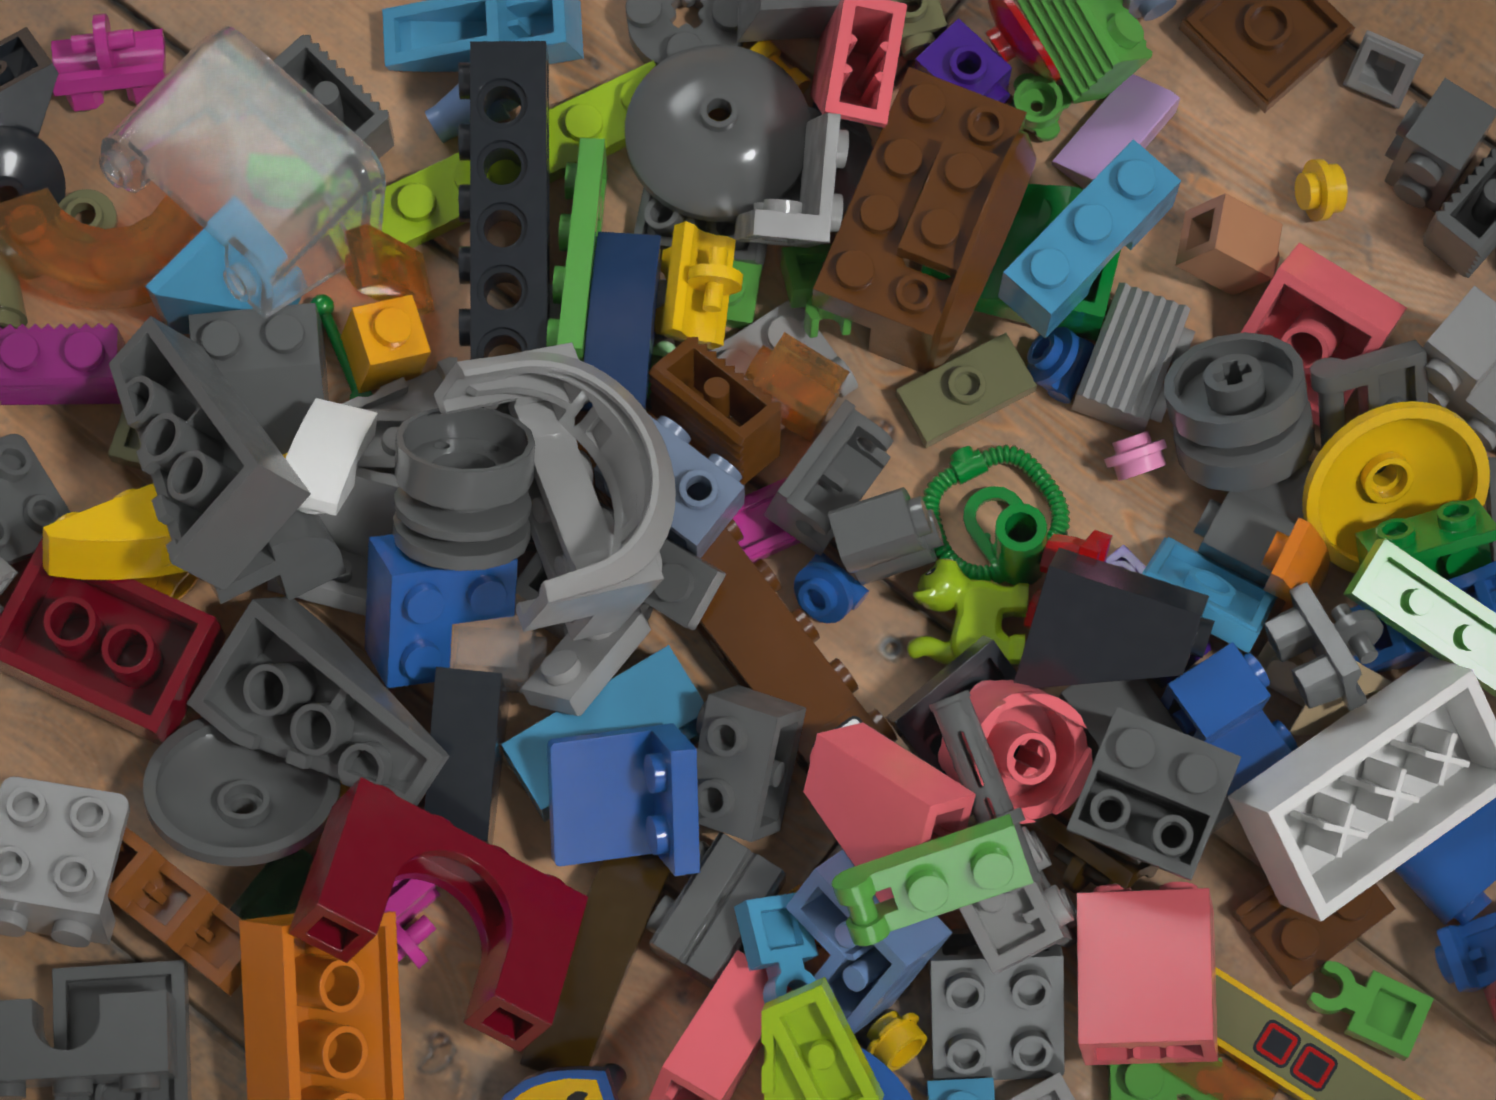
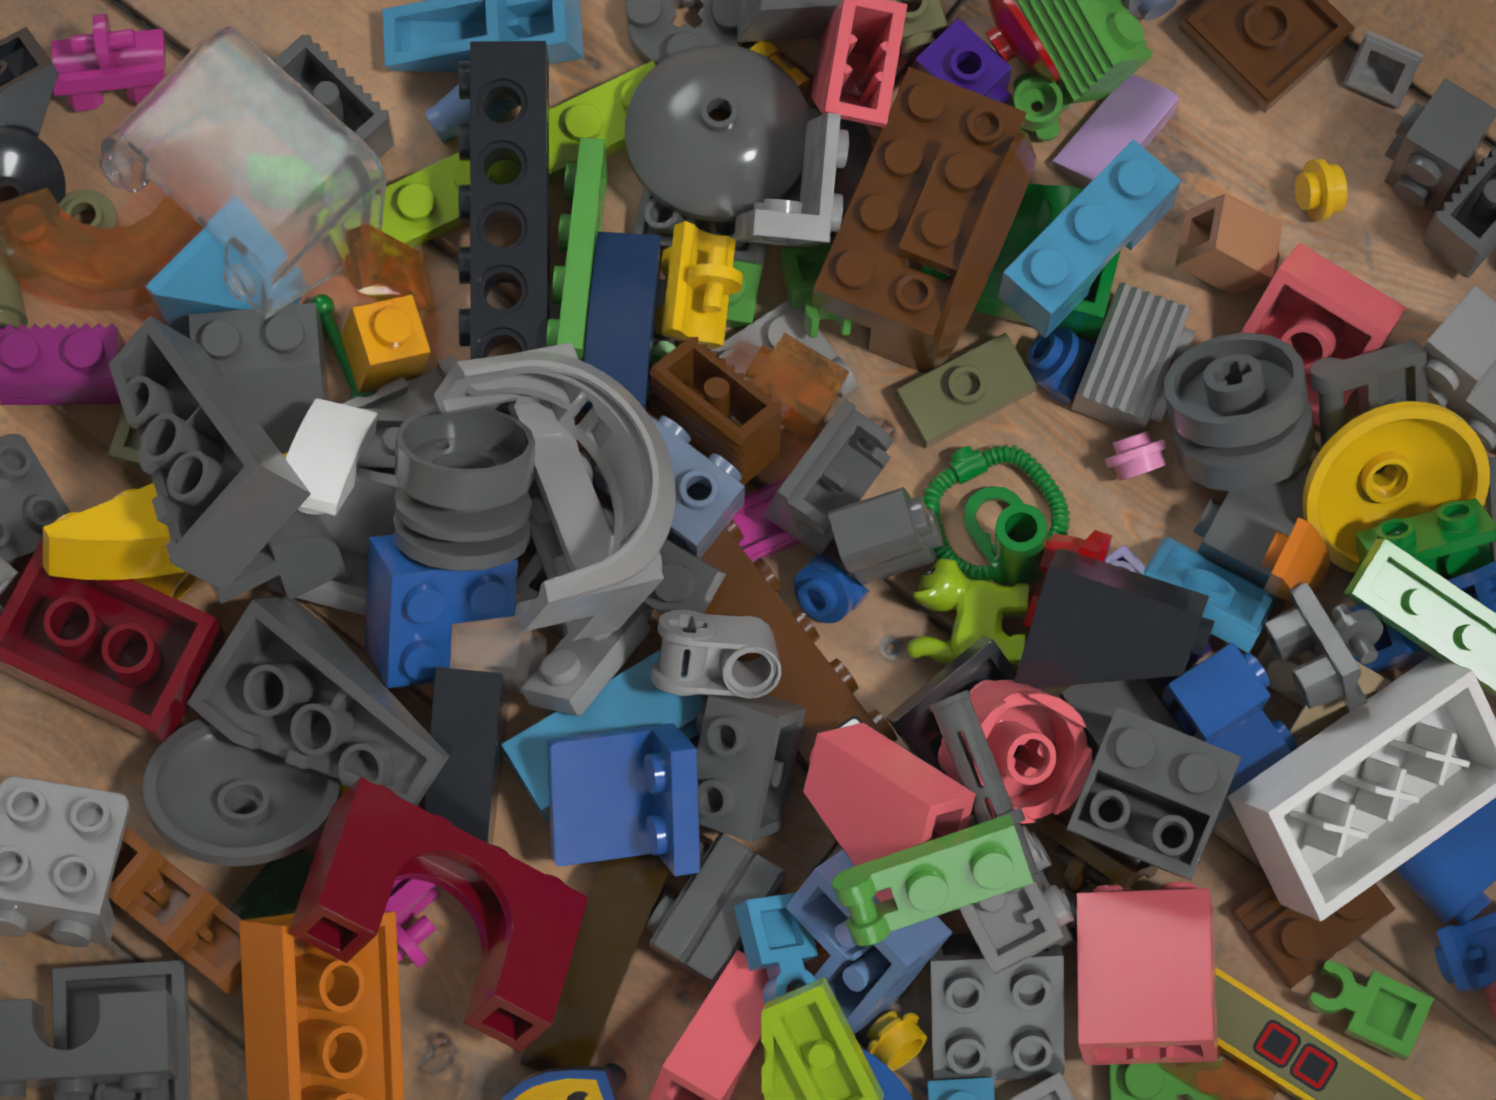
none -> light grey piece [650,610,781,699]

